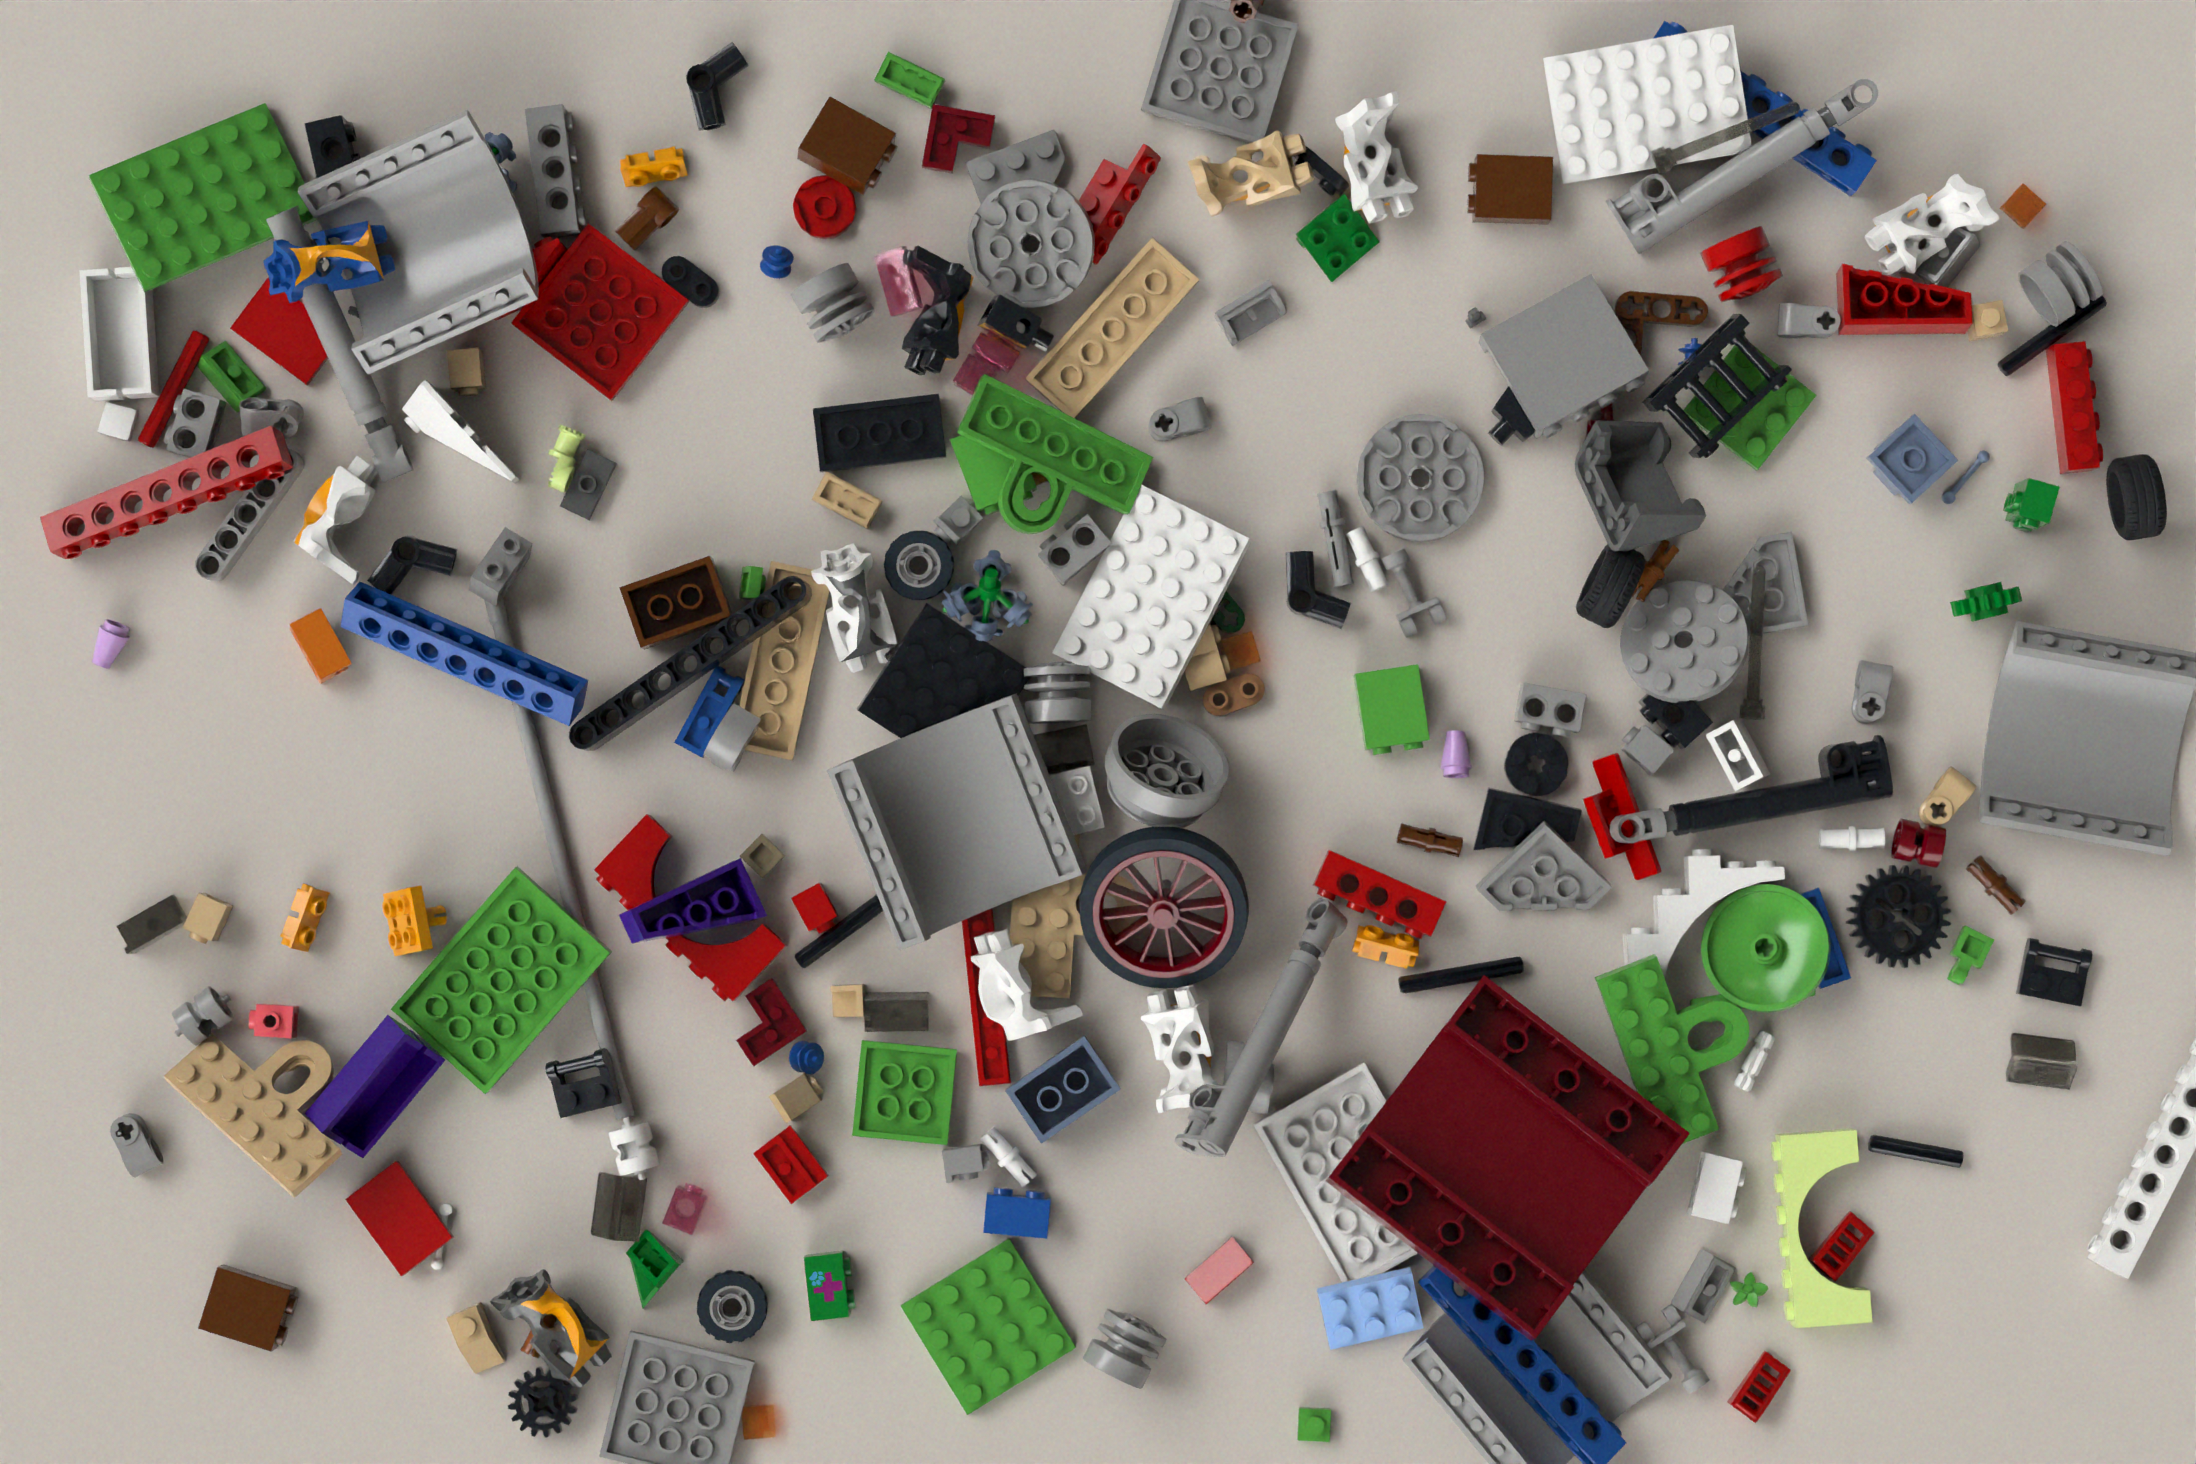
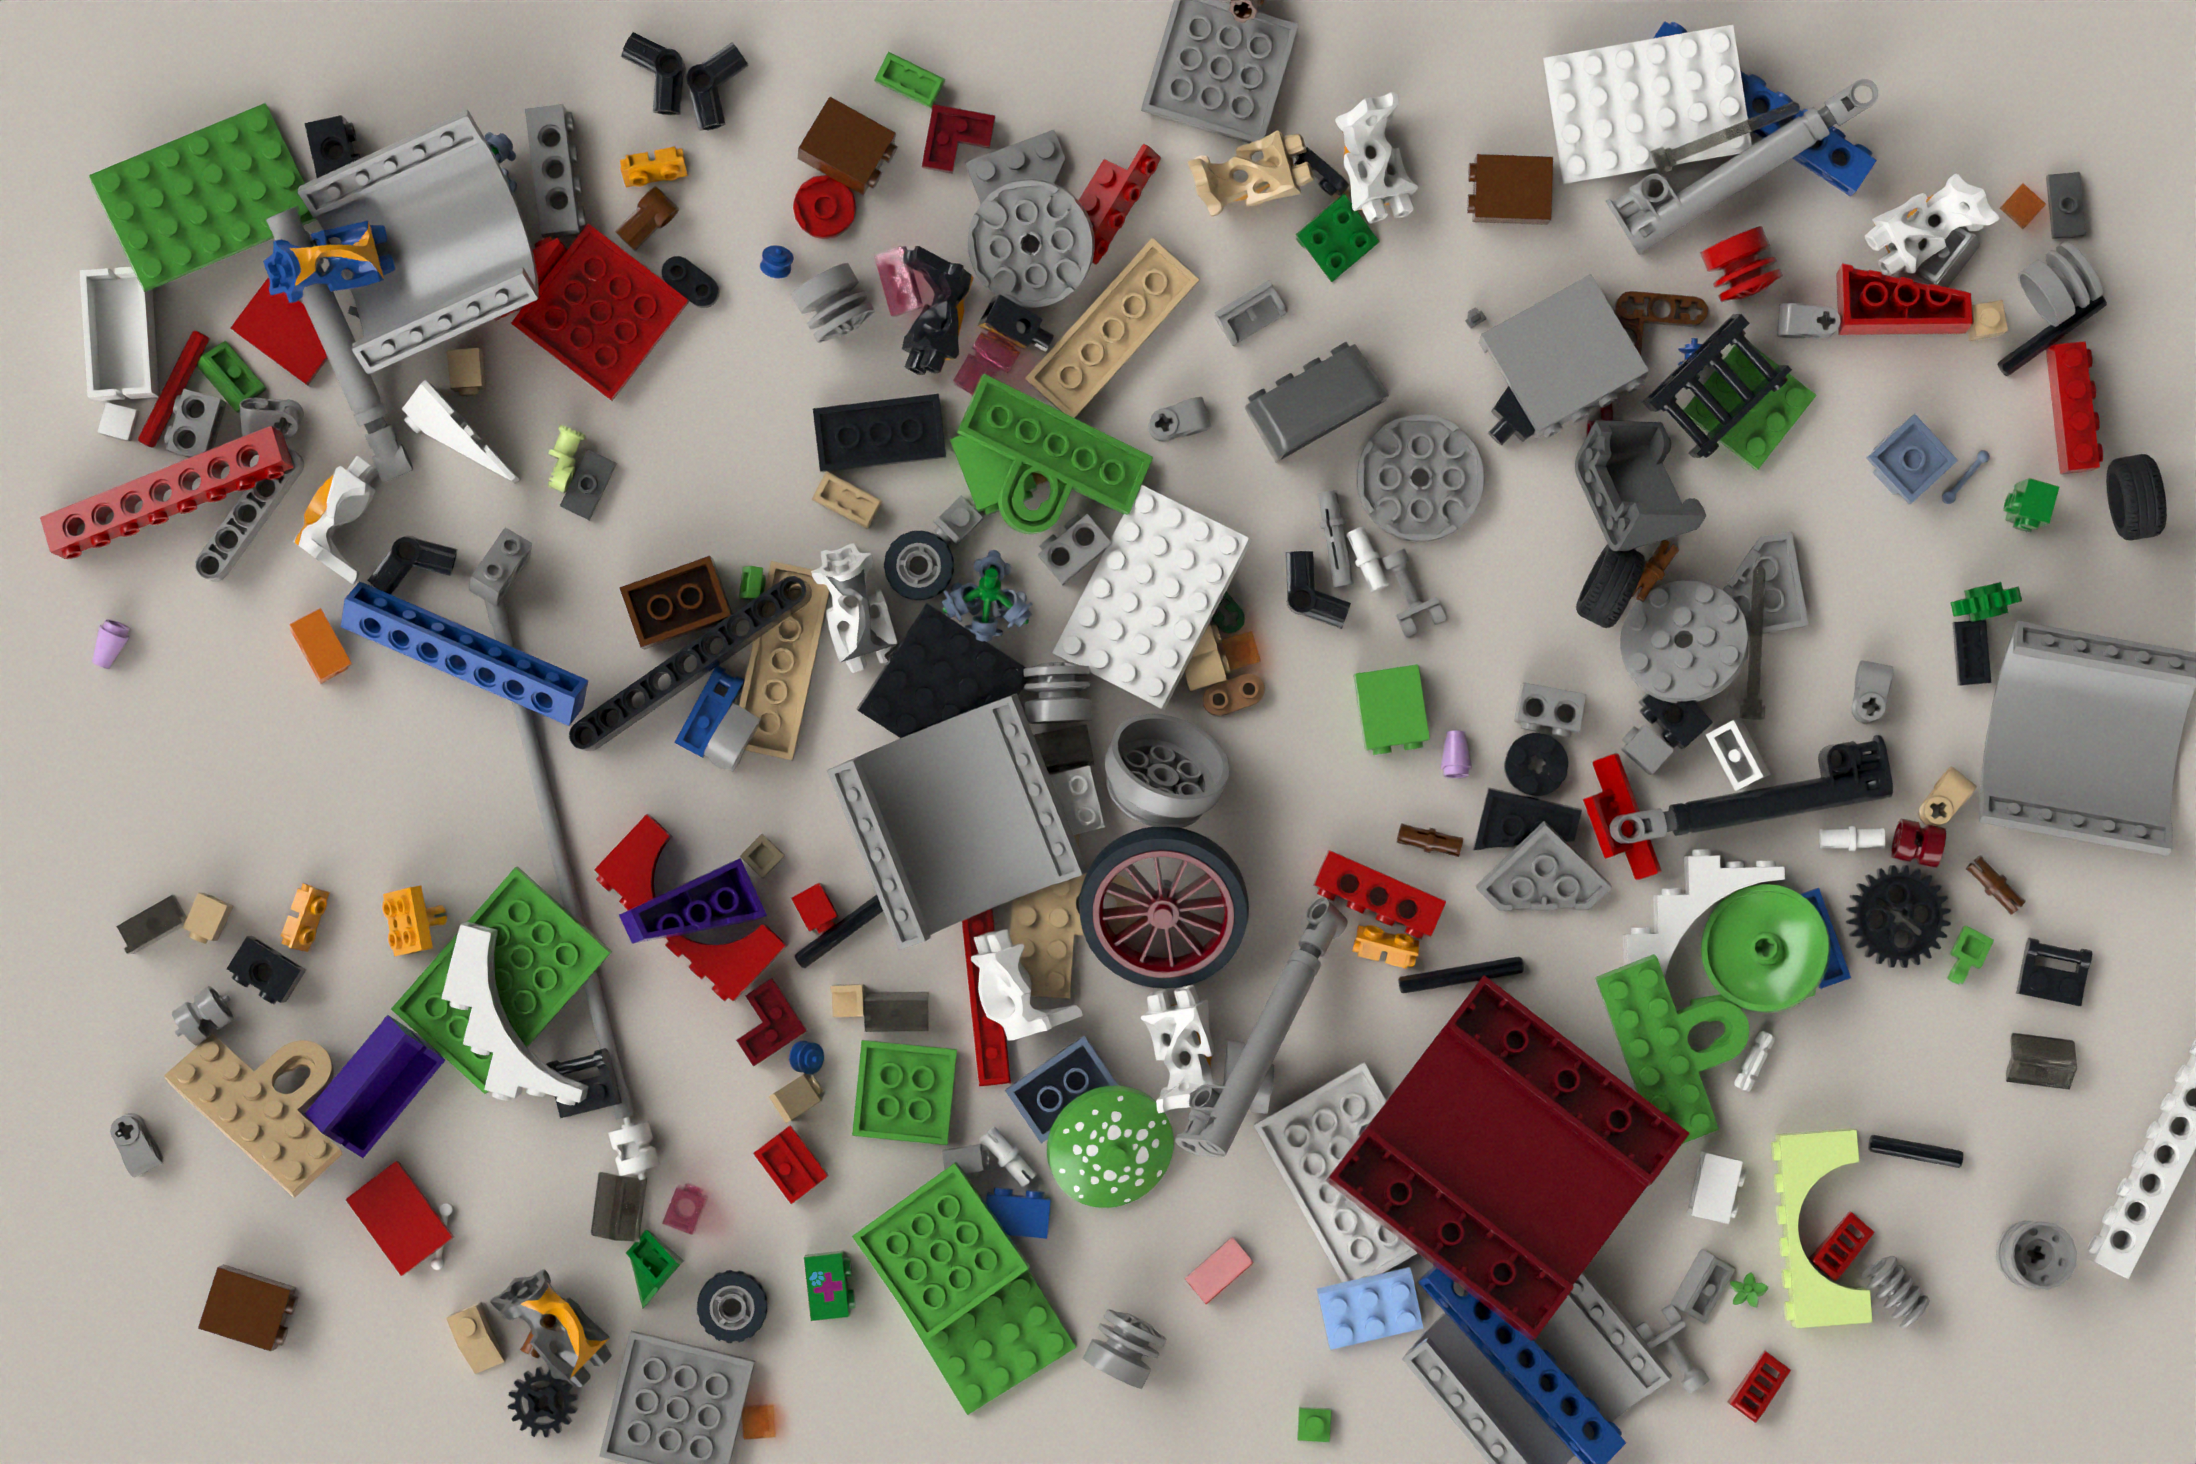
coral brick [249,1004,299,1039] -> none
none -> black brick [227,936,306,1005]
none -> white arch [441,922,589,1105]
none -> black piece [621,32,686,115]
none -> bright green plate [852,1162,1030,1342]
none -> bright green dish [1047,1085,1174,1208]
none -> dark grey windscreen [1245,342,1389,463]
none -> light grey piece [1861,1256,1930,1328]
none -> black plate [1952,620,1992,686]
none -> light grey wheel [1996,1221,2077,1290]
none -> dark grey plate [2046,172,2086,239]

